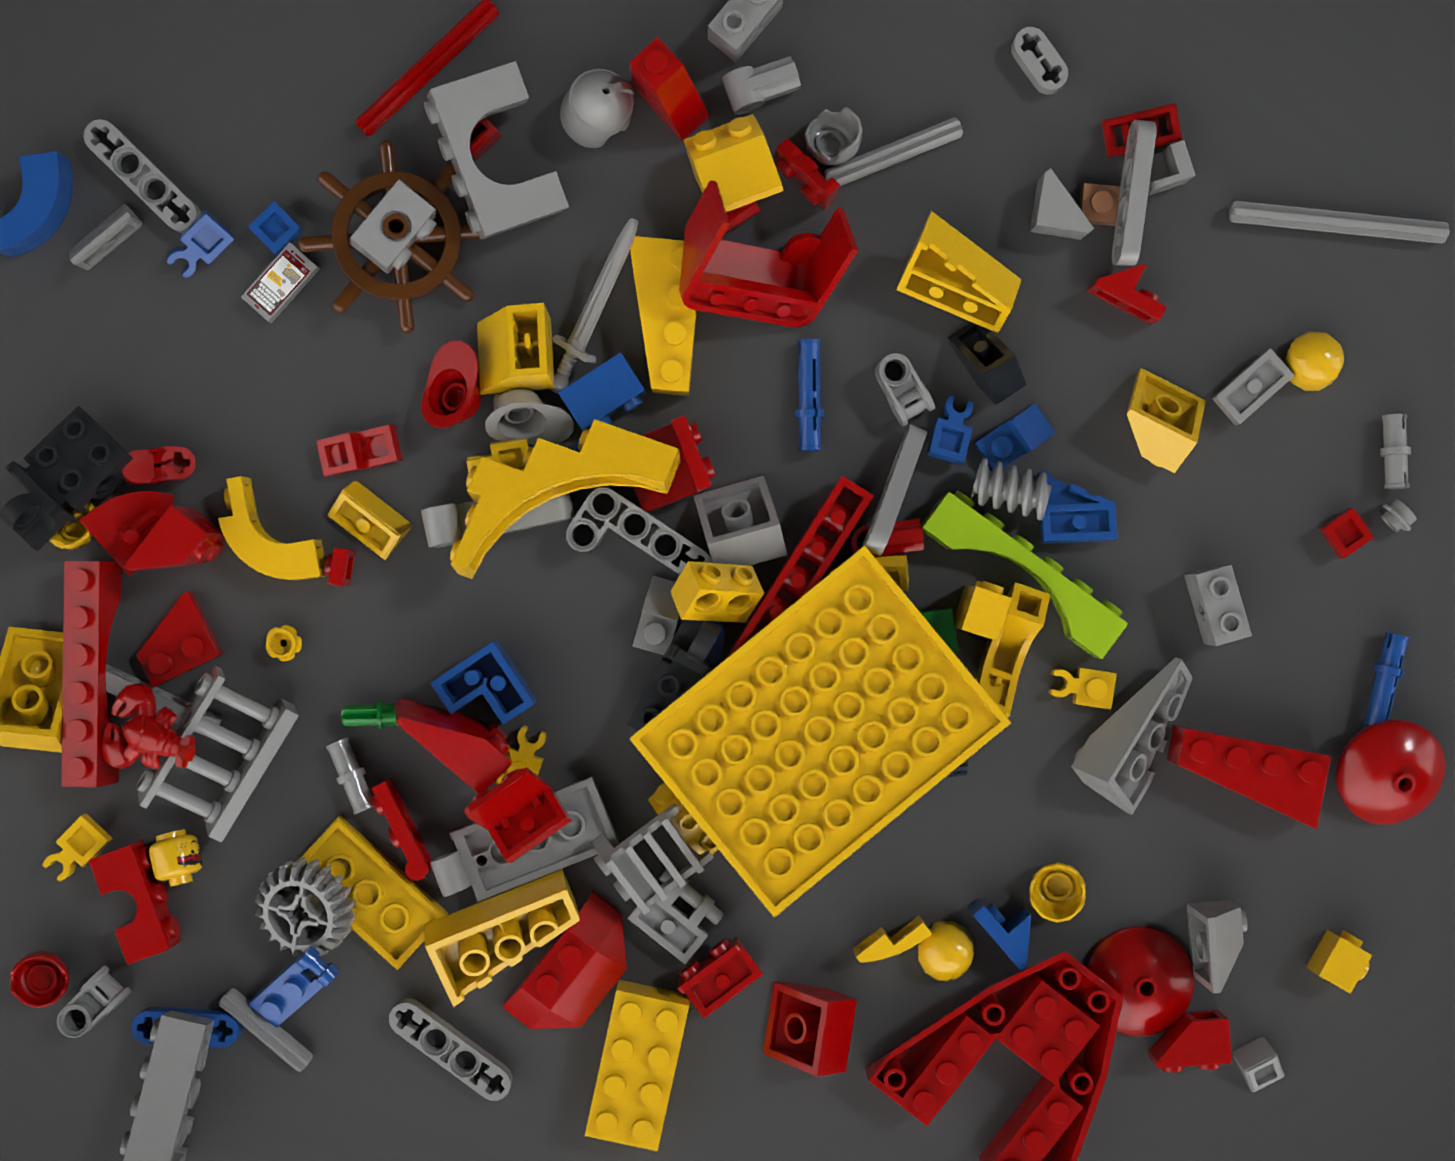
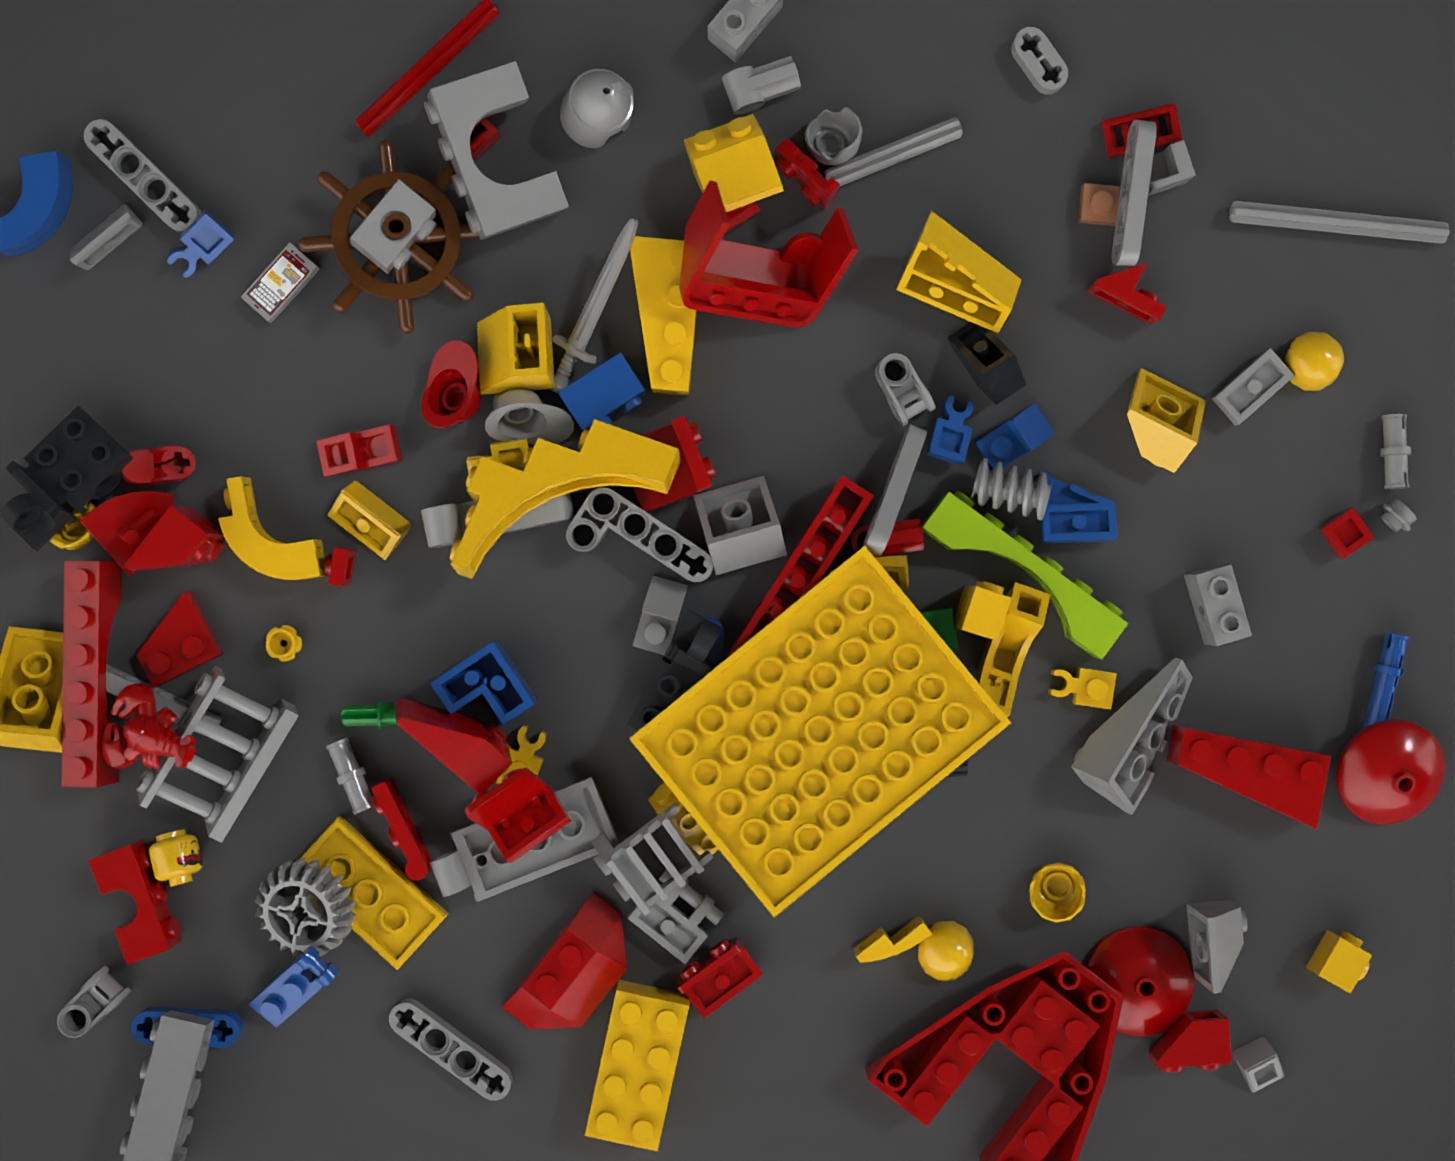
red hair [10,951,70,1009] -> none
yellow plate [42,813,113,882] -> none
light grey axle [219,988,313,1072] -> none
blue plate [248,201,304,256] -> none
yellow wedge [424,869,580,1007] -> none
red slope [629,37,710,142] -> none
yellow brick [670,561,764,623] -> none
red slope [763,981,857,1077] -> none
blue pin [795,339,824,452] -> none
blue slope [968,899,1031,971] -> none
light grey slope [1030,168,1094,240] -> none

